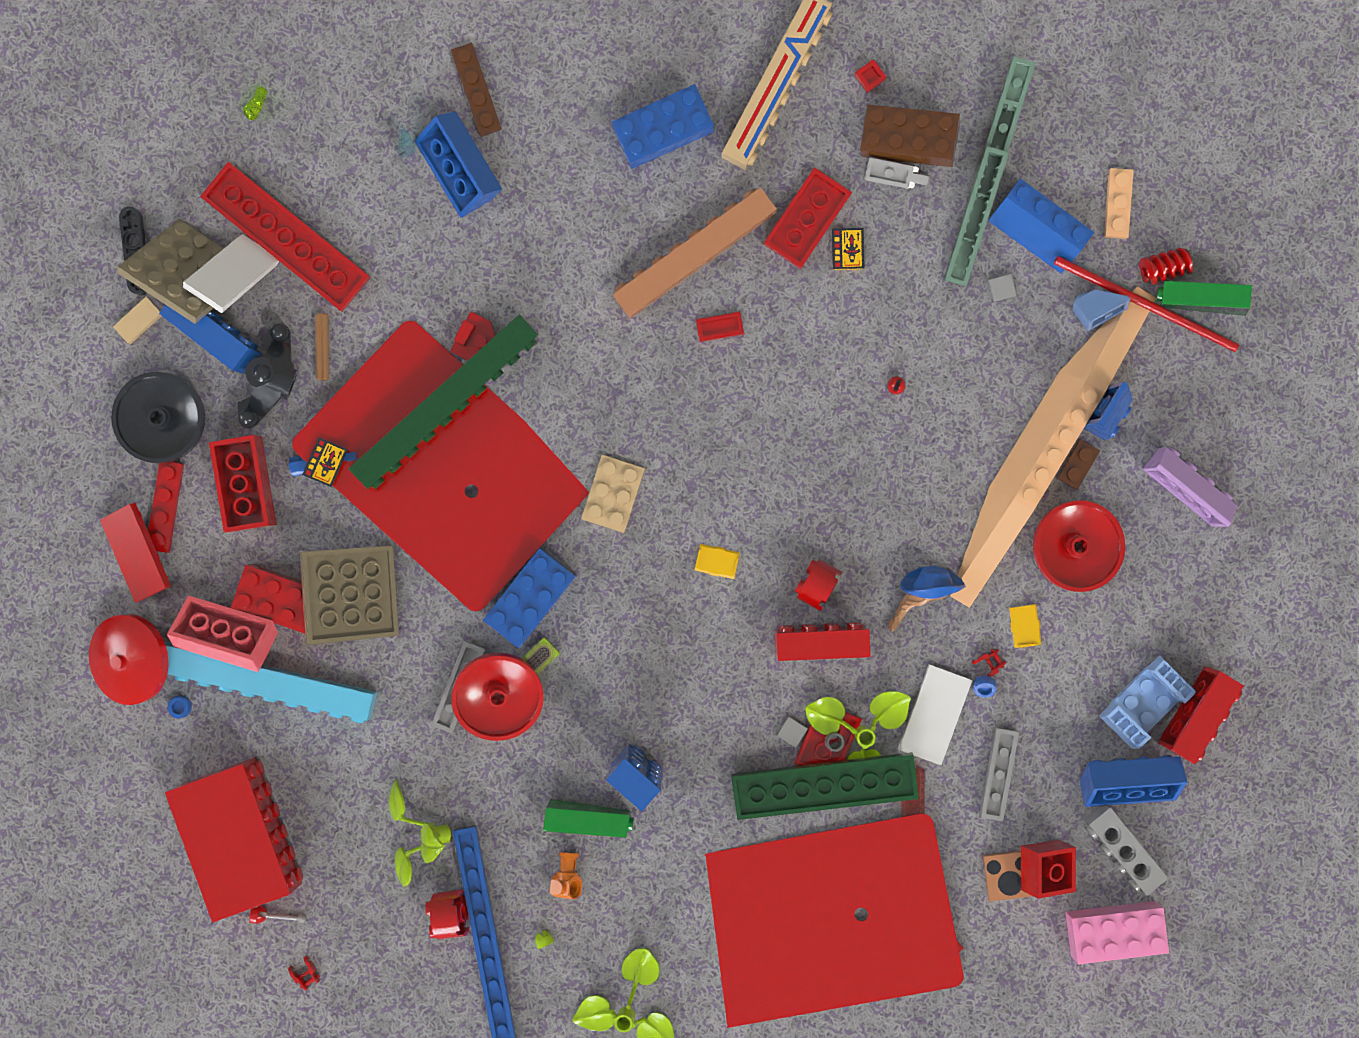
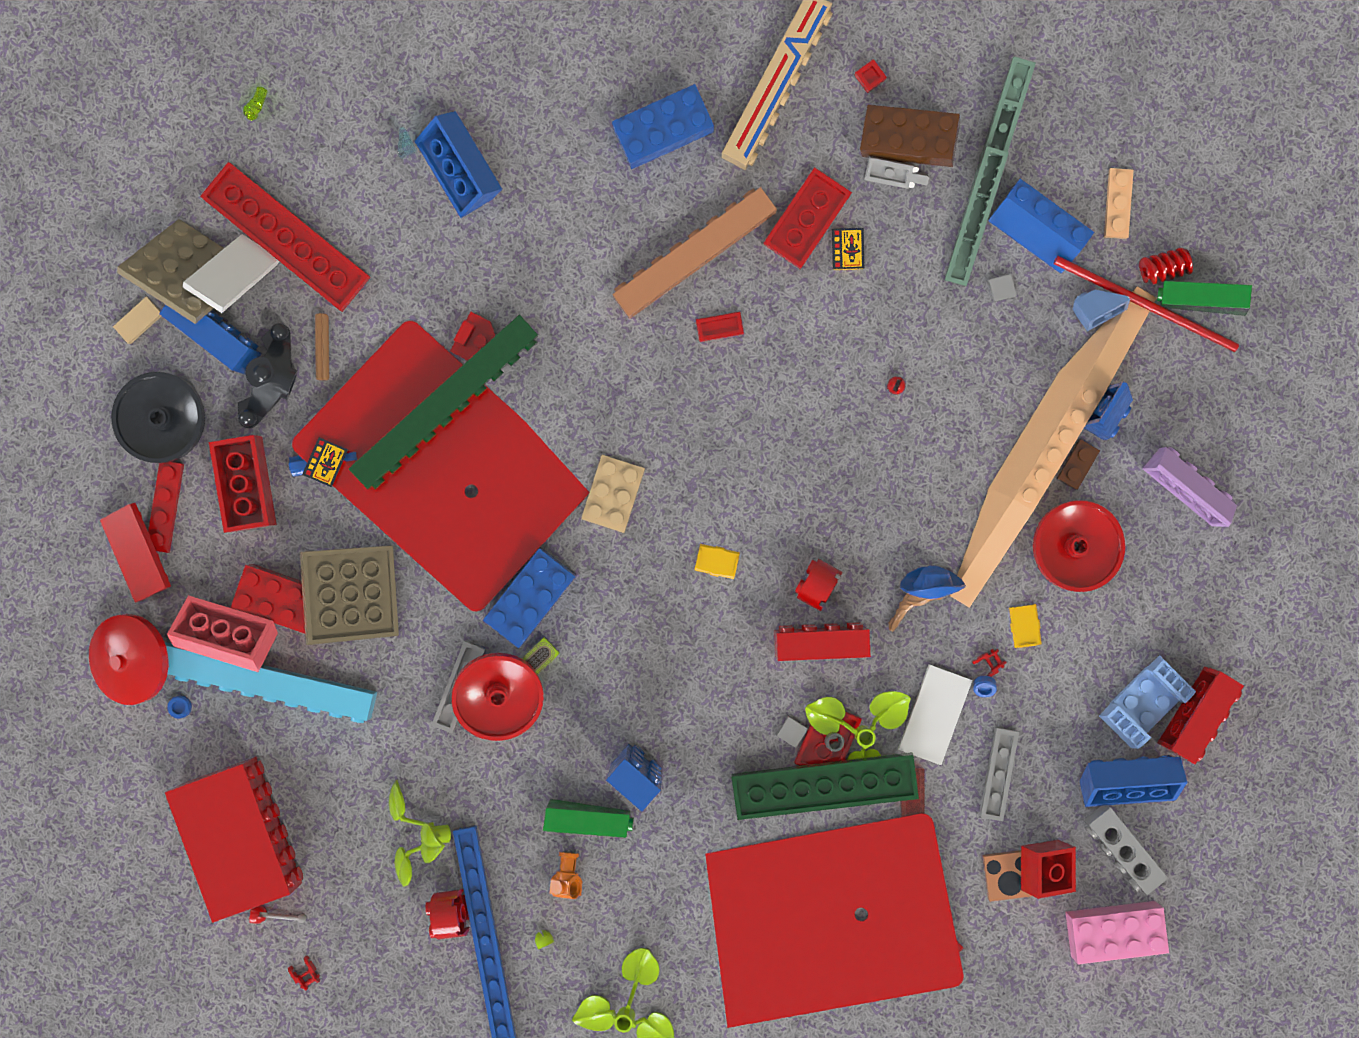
black beam [119,207,147,295] -> none
reddish brown plate [451,42,502,137] -> none

